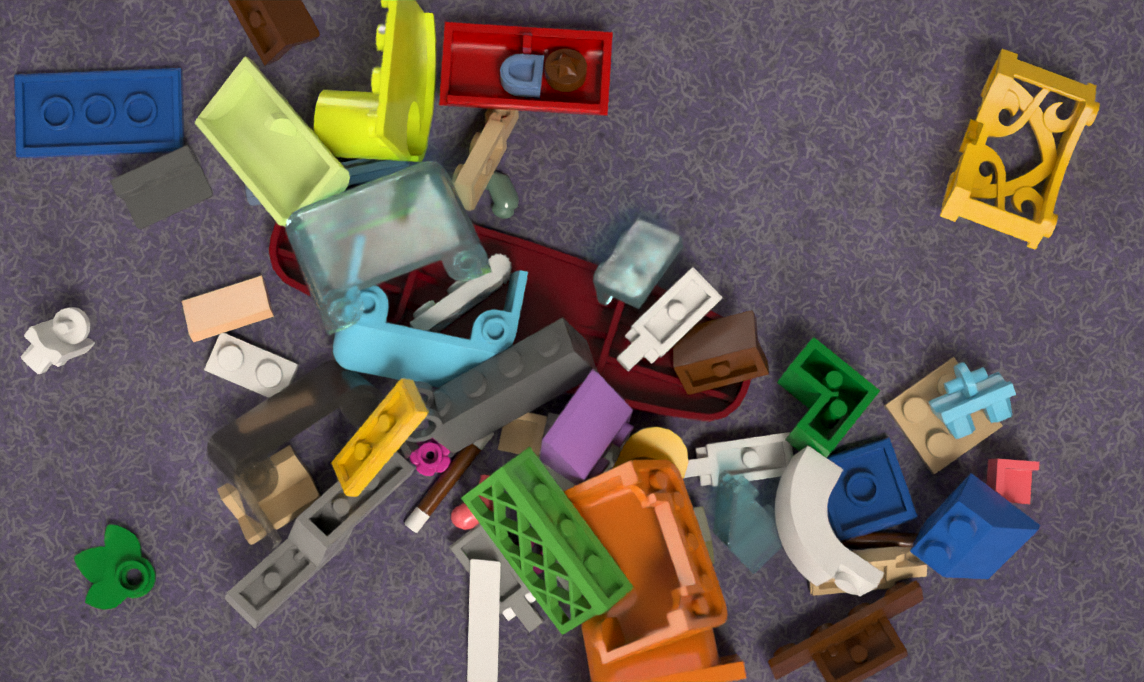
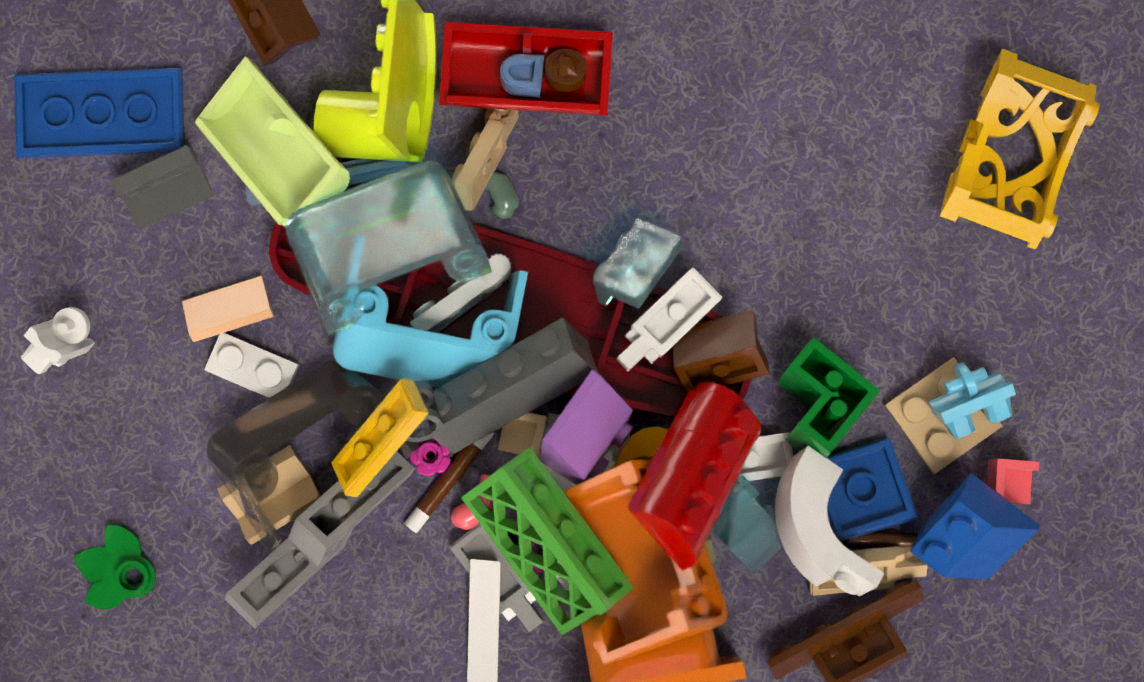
none -> red container [627,382,761,571]

